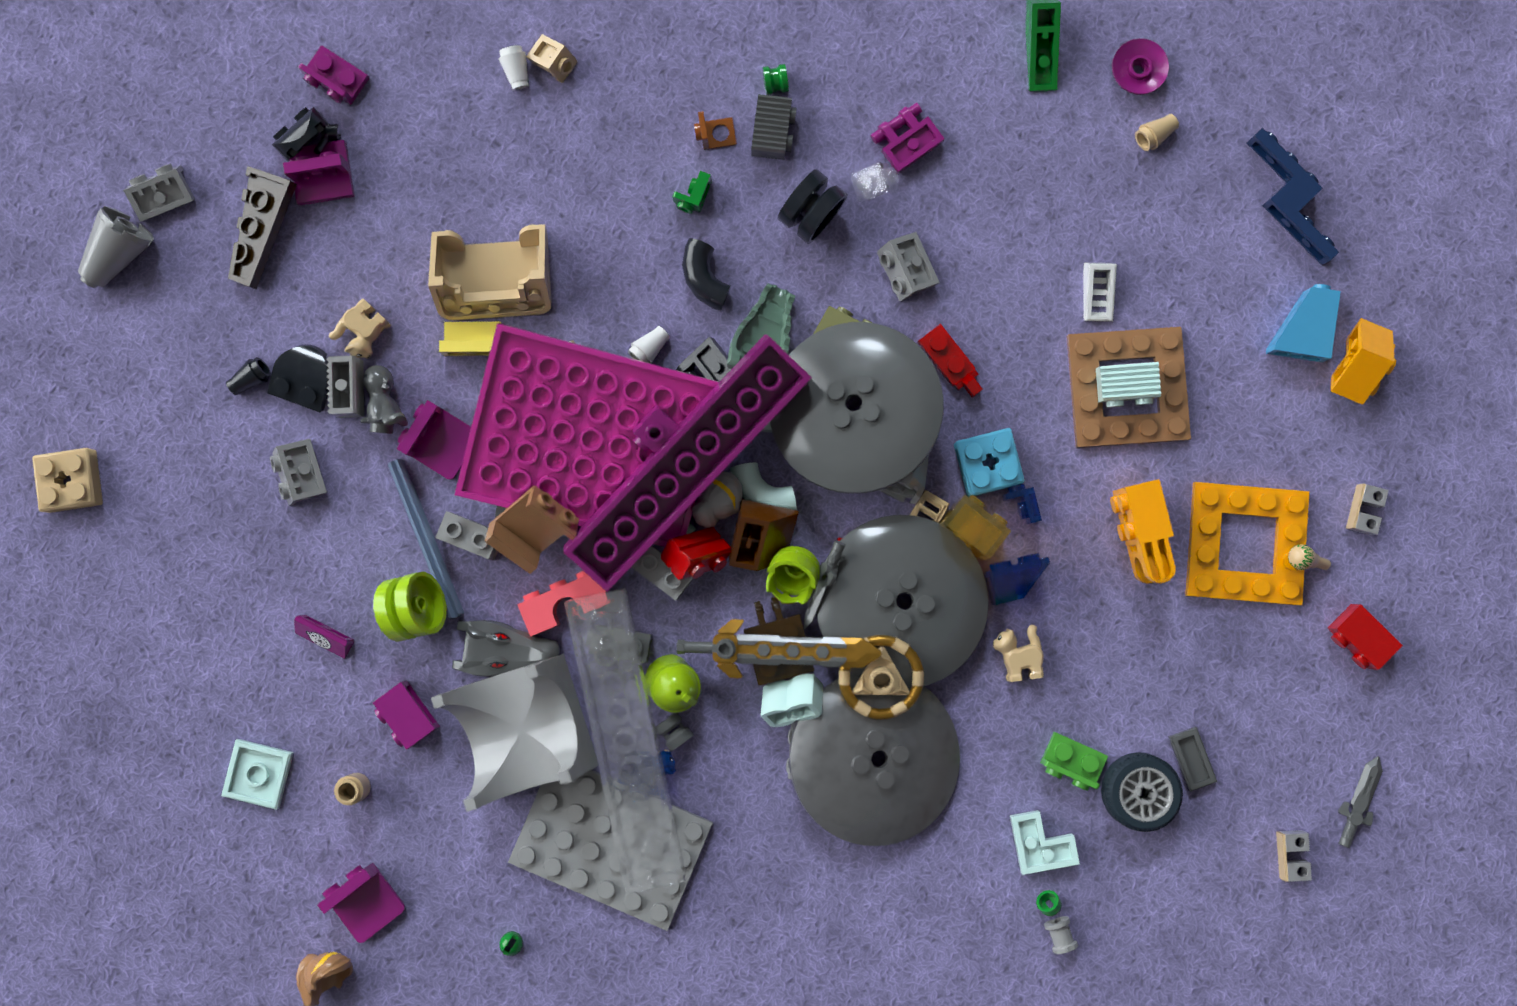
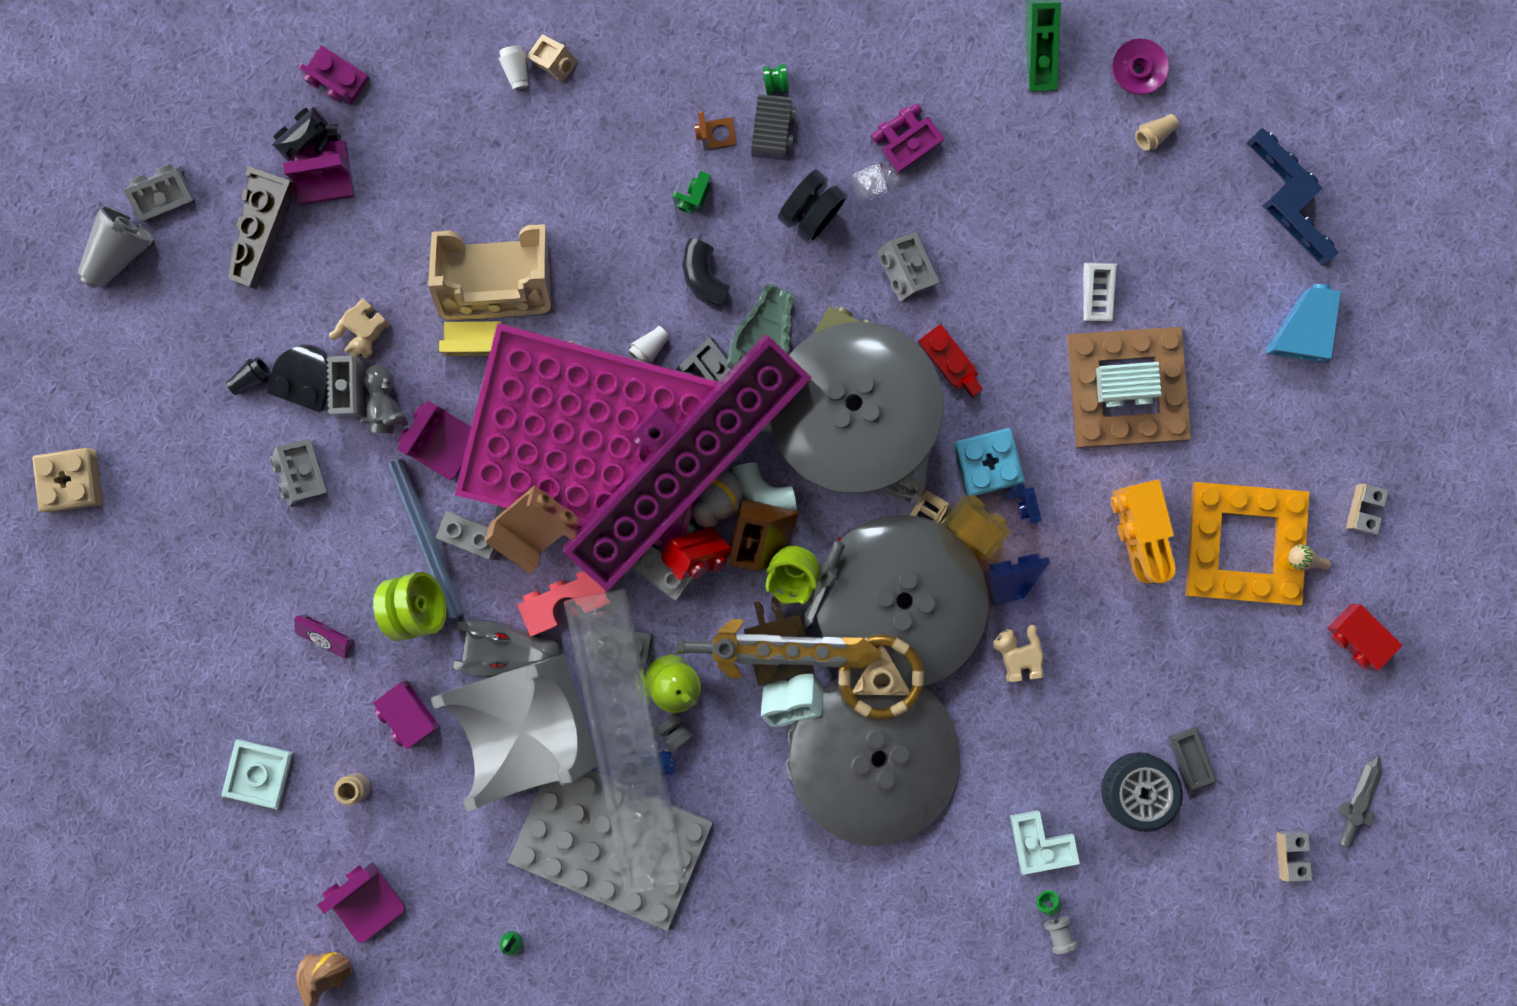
bright green bracket [1040,732,1108,791] -> none
light orange brick [1331,318,1396,405] -> none

